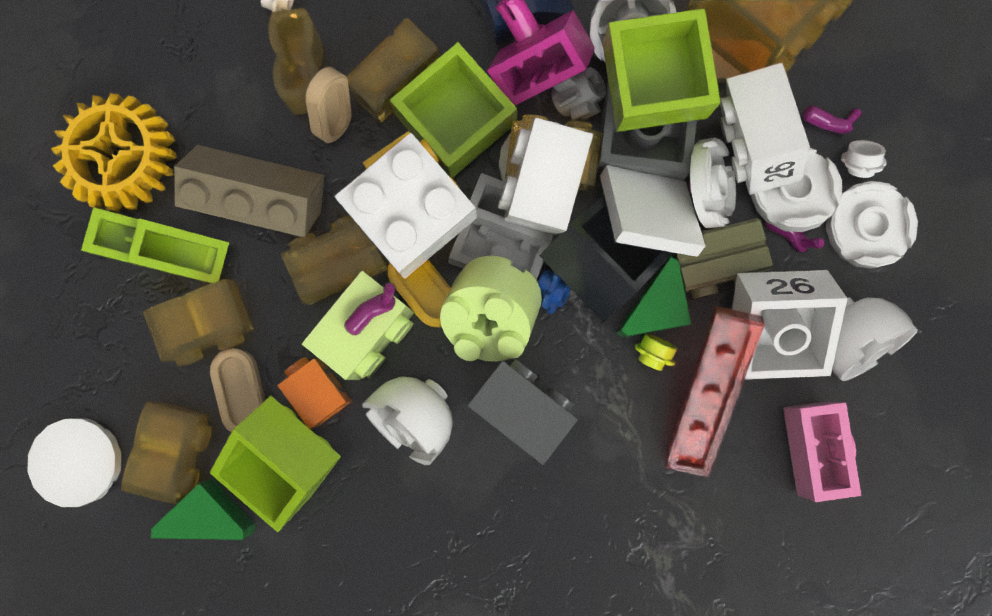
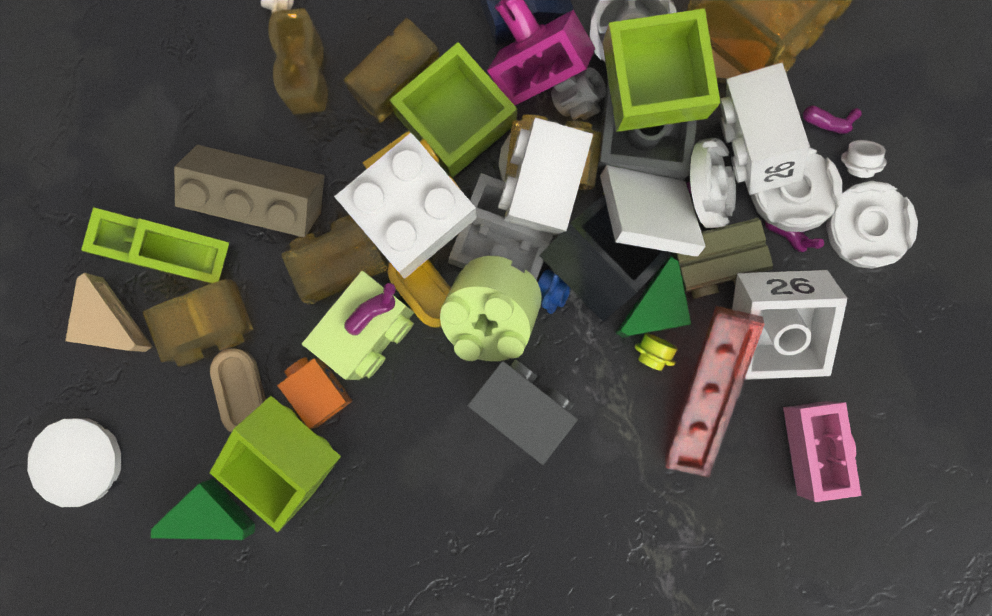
yellow gear [51,92,177,213] -> none
clear yellow brick [121,401,212,504] -> none
tan tile [306,67,351,143] -> none
white cylinder [362,376,453,465] -> none
white cylinder [832,297,918,381] -> none
none -> tan slope [65,273,152,352]

